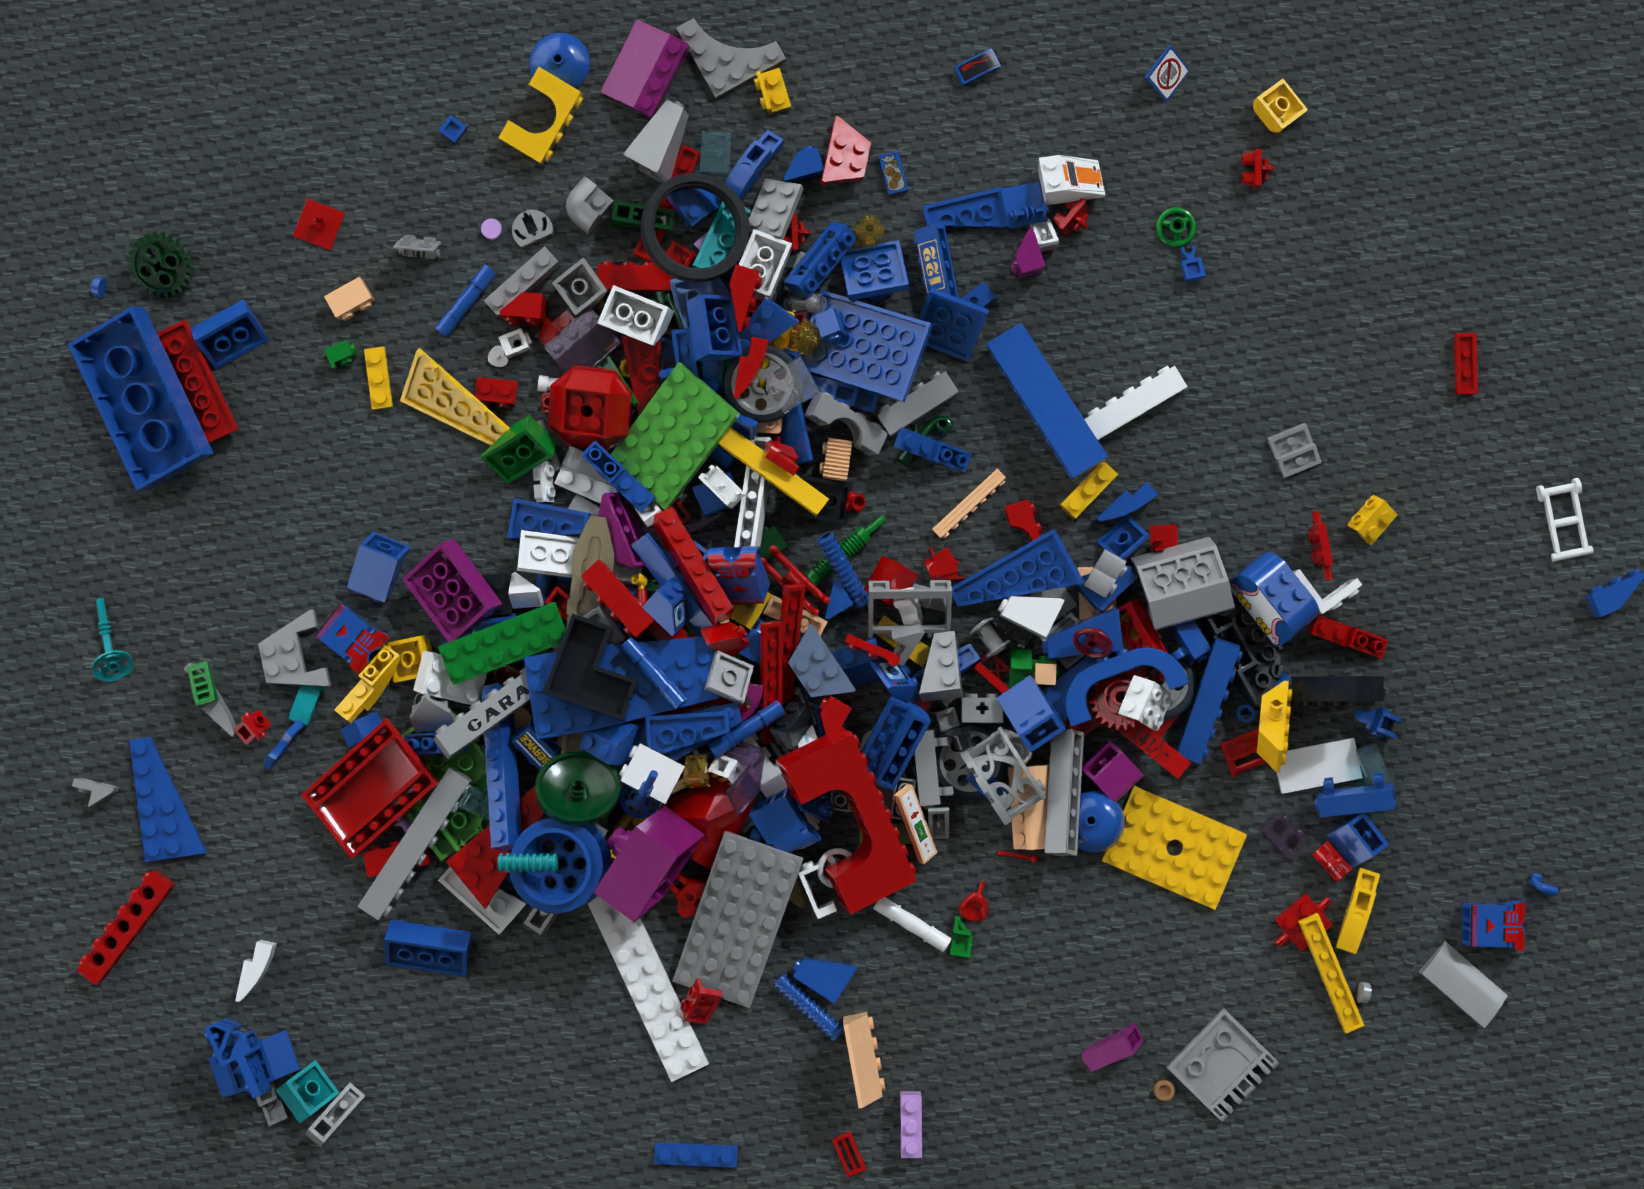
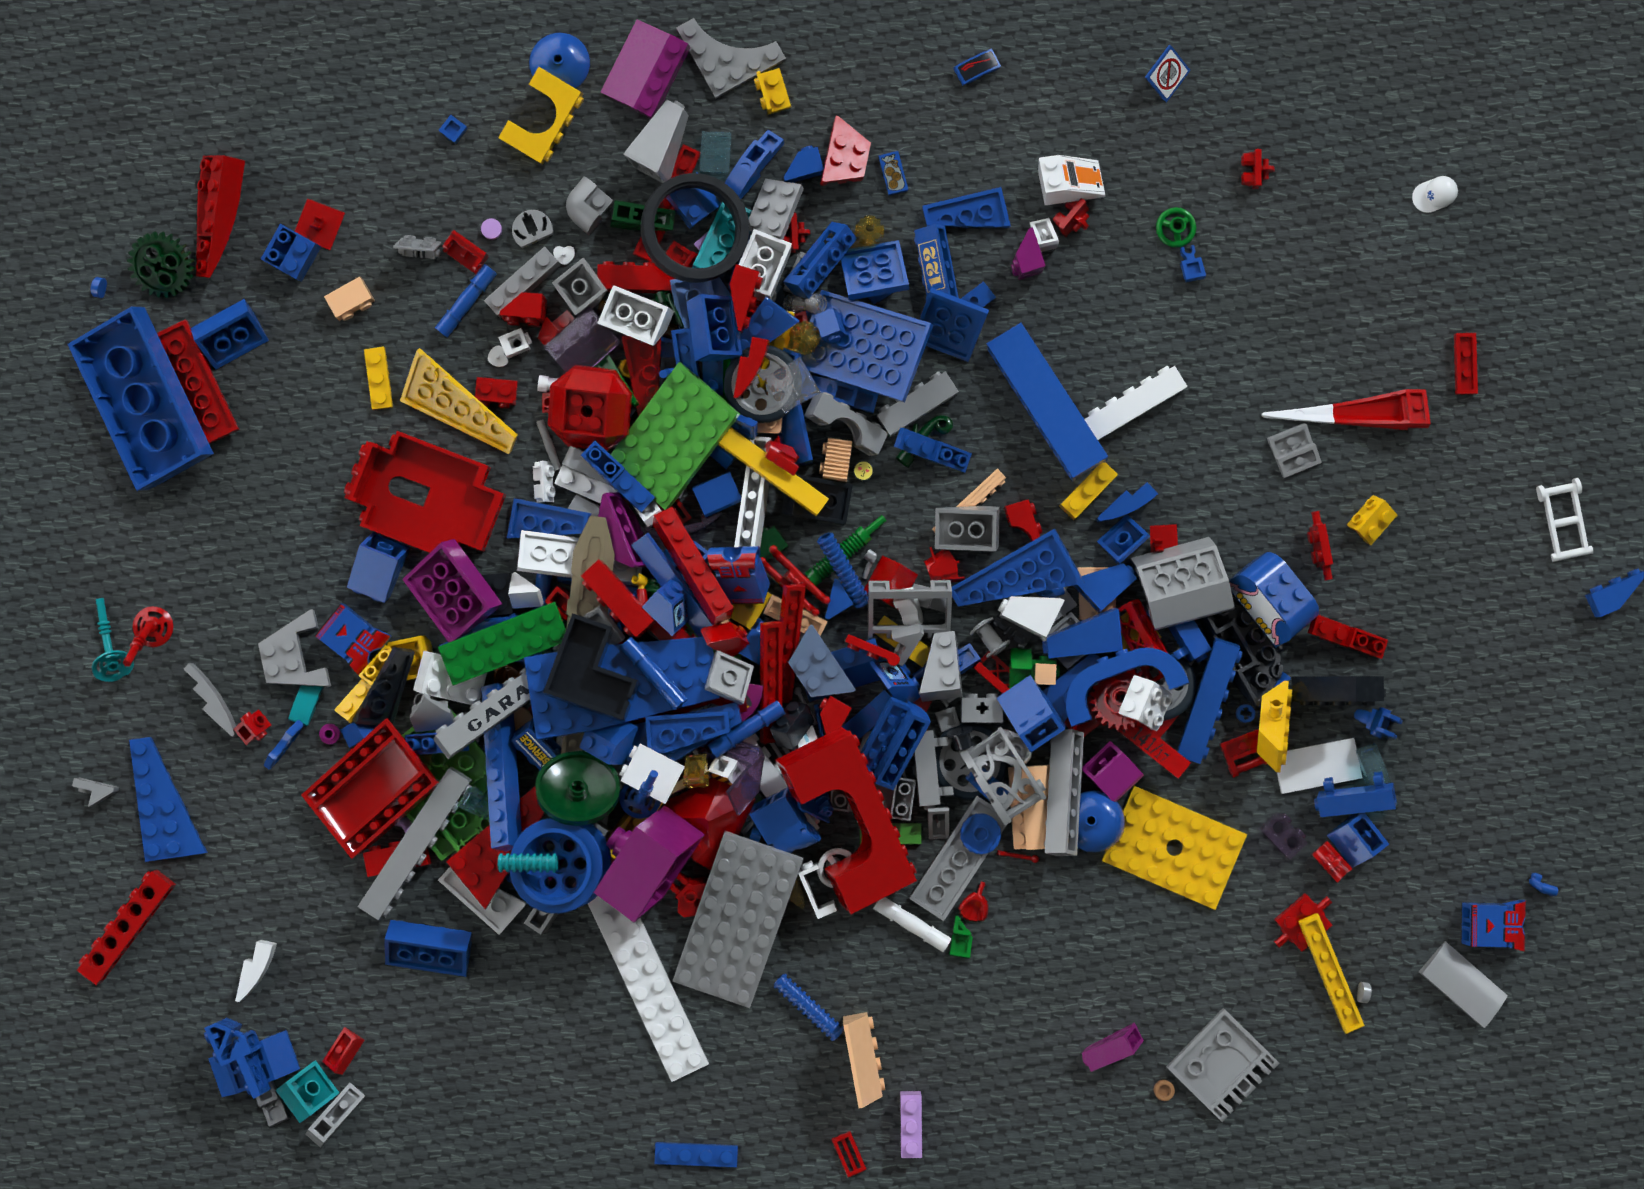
green slope [187,661,219,706] -> none
green brick [324,340,359,371] -> none
green slope [480,415,556,484] -> none
red bracket [680,979,723,1024] -> none
white hinge [698,465,746,509] -> none
blue slope [792,957,857,1003] -> none
red plate [845,491,866,513] -> none
tile [894,784,937,864] -> none
blue hinge [1000,182,1049,229] -> none
dark red piece [1073,627,1113,659] -> none
light grey brick [1084,549,1128,598] -> none
yellow slope [1253,79,1308,133] -> none
white bracket [1293,569,1362,614] -> none
yellow slope [1335,868,1380,954] -> none
none -> red dish [123,606,173,666]
none -> red wedge [196,155,245,278]
none -> blue slope [261,224,322,282]
none -> magenta plate [319,724,340,744]
none -> red slope [322,1027,365,1075]
none -> red panel [344,431,506,553]
none -> black wing [352,647,415,726]
none -> red hinge [442,230,489,274]
none -> white piece [553,246,575,265]
none -> blue slope [842,690,890,740]
none -> light yellow tile [853,461,874,481]
none -> light grey hand [862,549,877,579]
none -> light grey plate [909,796,1007,921]
none -> light grey slope [935,506,1000,551]
none -> blue tile [960,813,1001,854]
none -> blue arm [1036,587,1065,598]
none -> red plate [1261,389,1431,430]
none -> white cap [1412,176,1458,213]

